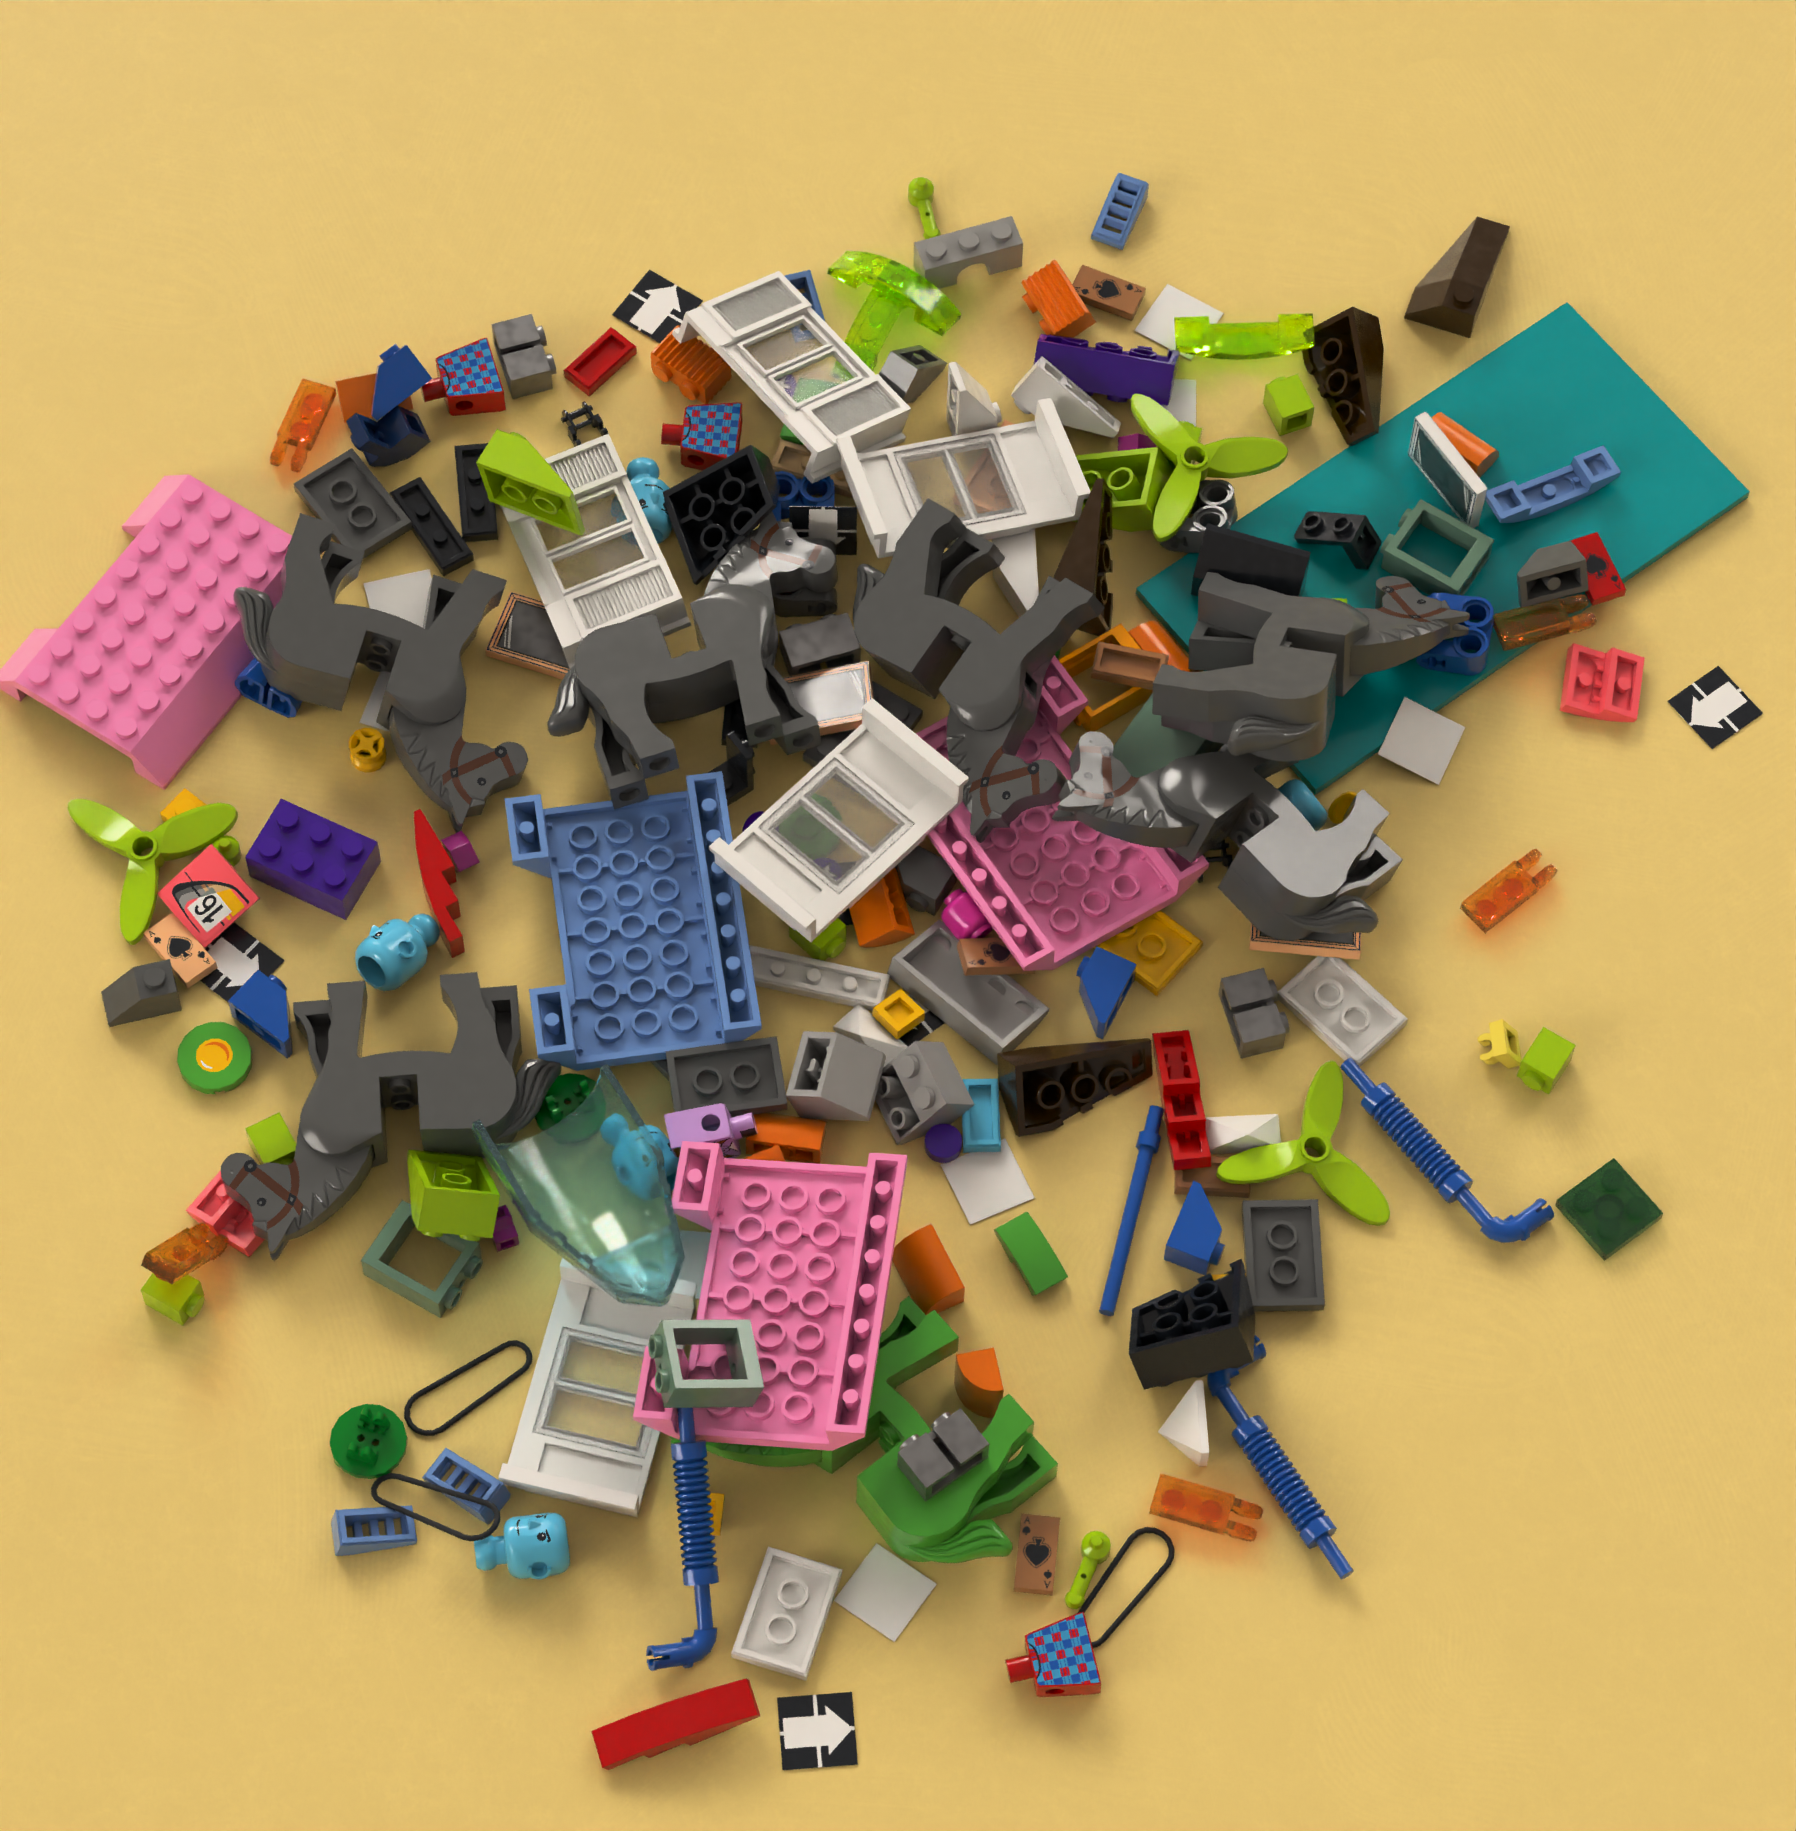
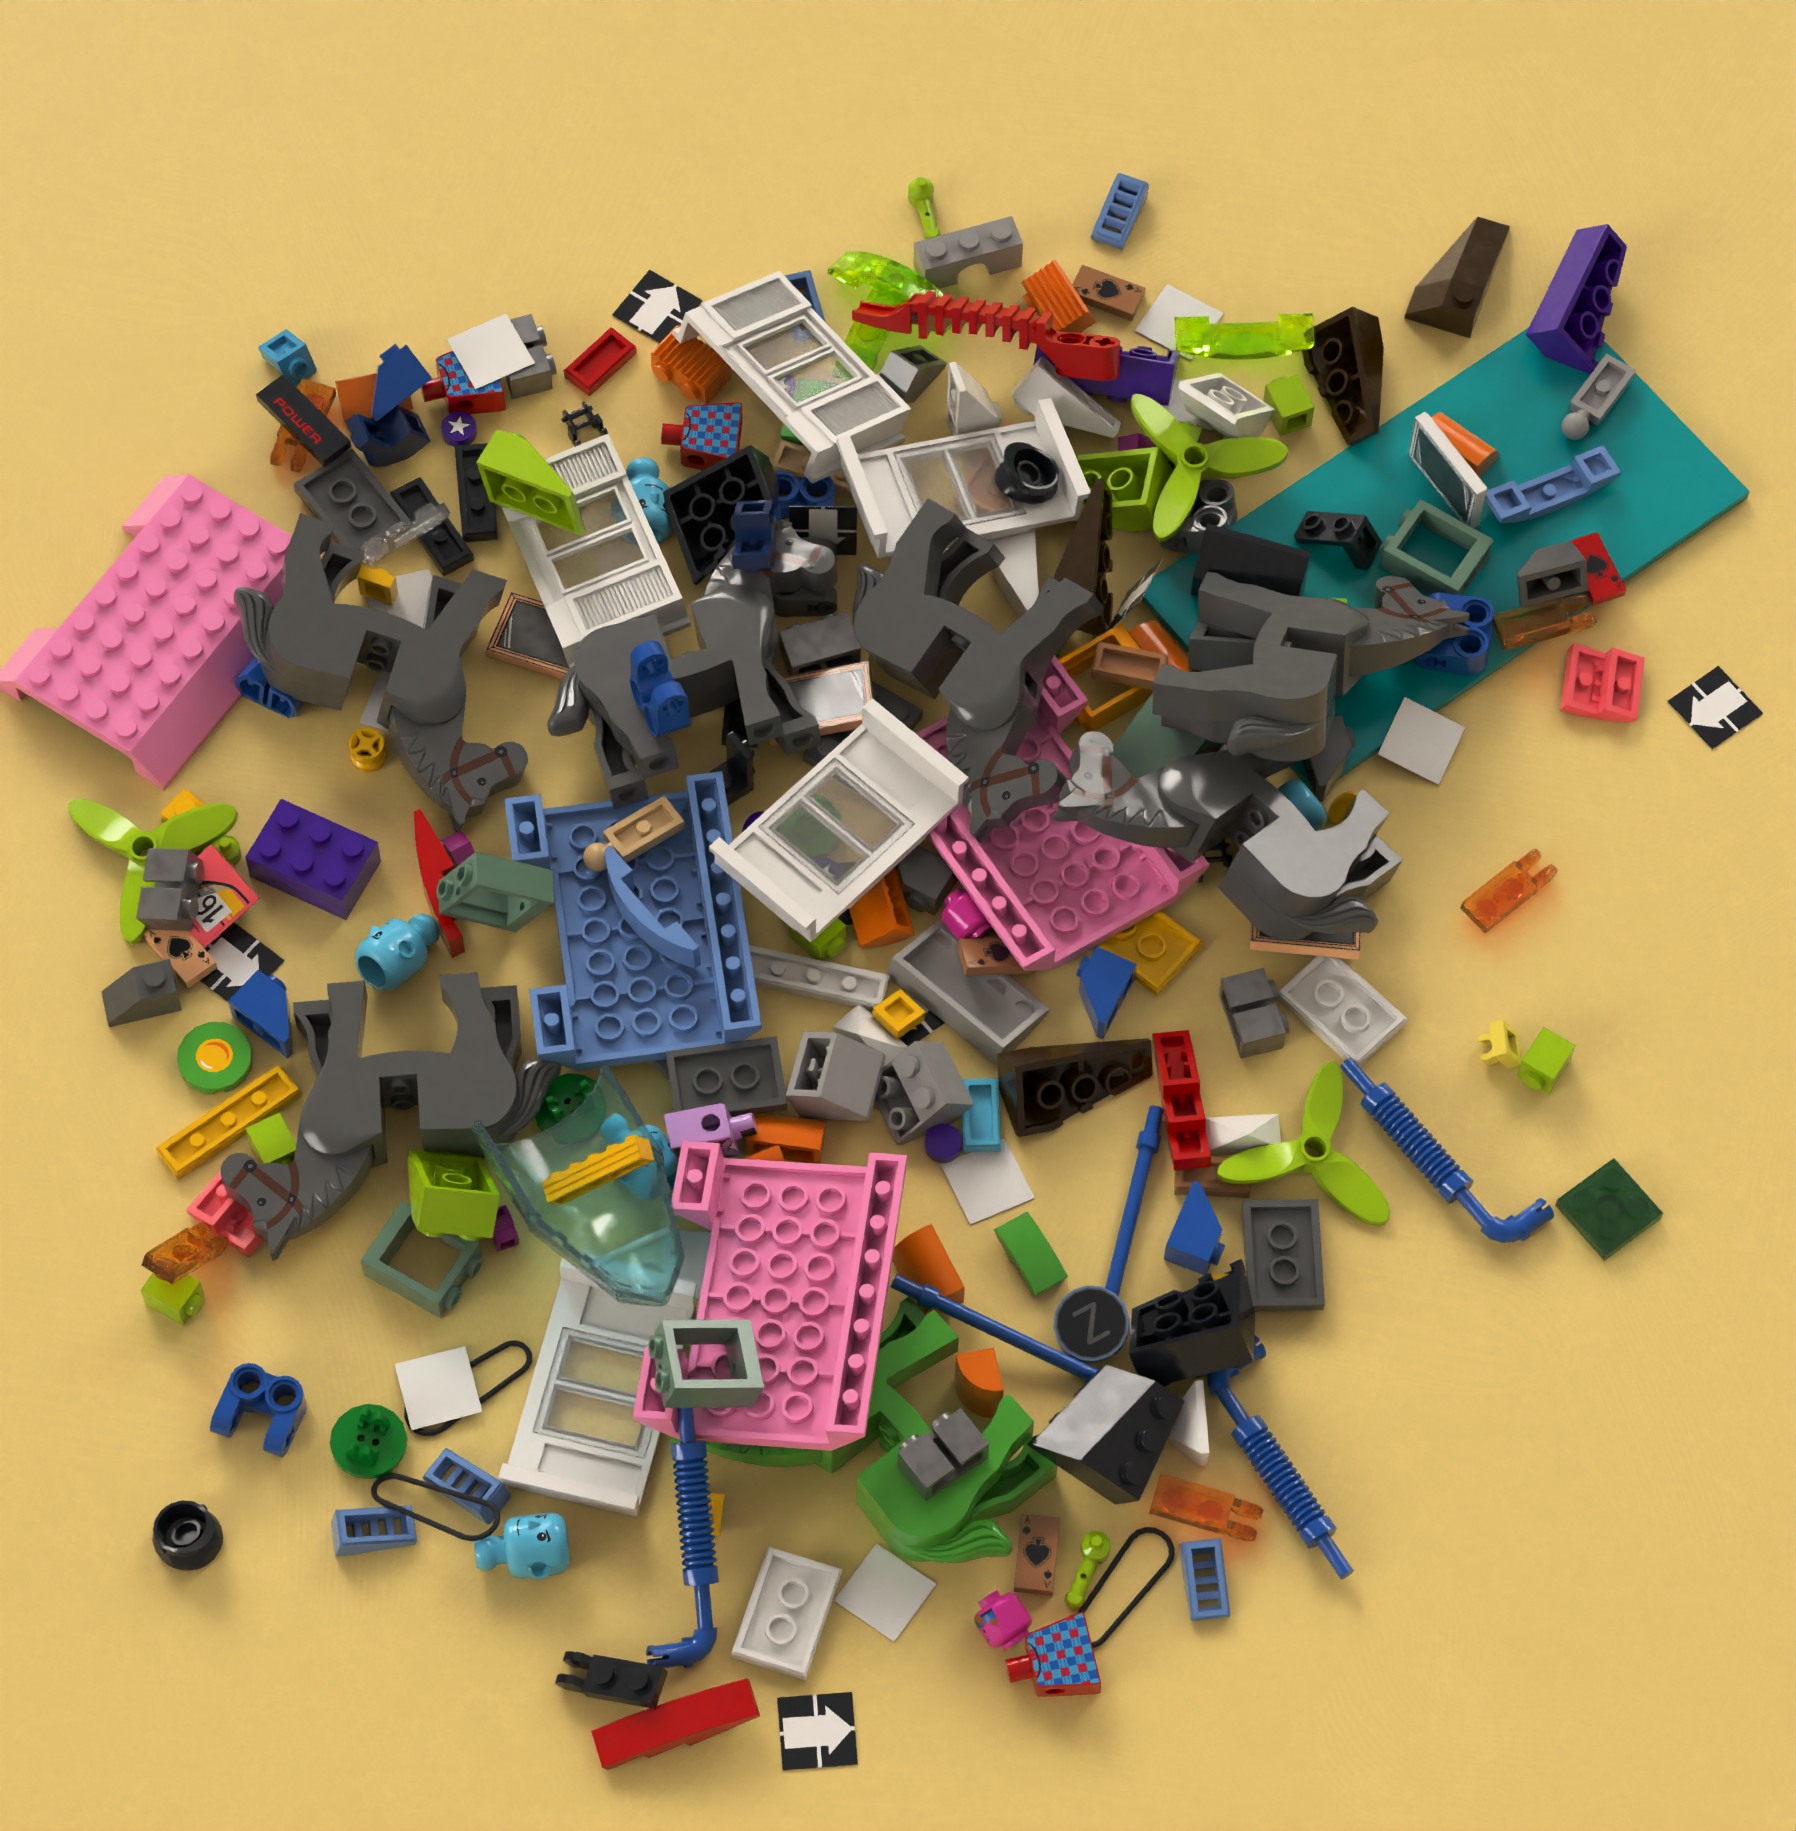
none -> flat silver piece [136,848,204,931]
none -> black piece [152,1500,223,1571]
none -> yellow tile [156,1064,302,1180]
none -> blue piece [210,1363,307,1457]
none -> black tile [256,375,351,468]
none -> dark azure bracket [258,329,317,386]
none -> yellow plate [357,565,398,606]
none -> clear hinge [358,502,450,566]
none -> white sticker [395,1346,483,1430]
none -> sand green window [436,851,554,932]
none -> dark purple tile [441,411,477,447]
none -> white sticker [446,313,535,389]
none -> yellow piece [542,1135,655,1206]
none -> black hinge [555,1651,668,1709]
none -> tan plate [583,796,685,872]
none -> medium blue slope [605,846,701,968]
none -> blue piece [629,640,691,738]
none -> dark blue brick [732,500,776,572]
none -> red piece [852,291,1120,381]
none -> blue bar [890,1274,1098,1381]
none -> dark pink head [974,1590,1032,1651]
none -> black piece [995,442,1059,504]
none -> black wedge [1026,1365,1185,1505]
none -> black tile [1053,1286,1130,1363]
none -> sticker [1108,558,1163,631]
none -> white slope [1177,372,1275,439]
none -> medium blue slope [1179,1538,1230,1621]
none -> dark grey slope [1303,715,1355,802]
none -> dark purple wedge [1526,224,1627,375]
none -> light grey plate [1561,353,1636,440]

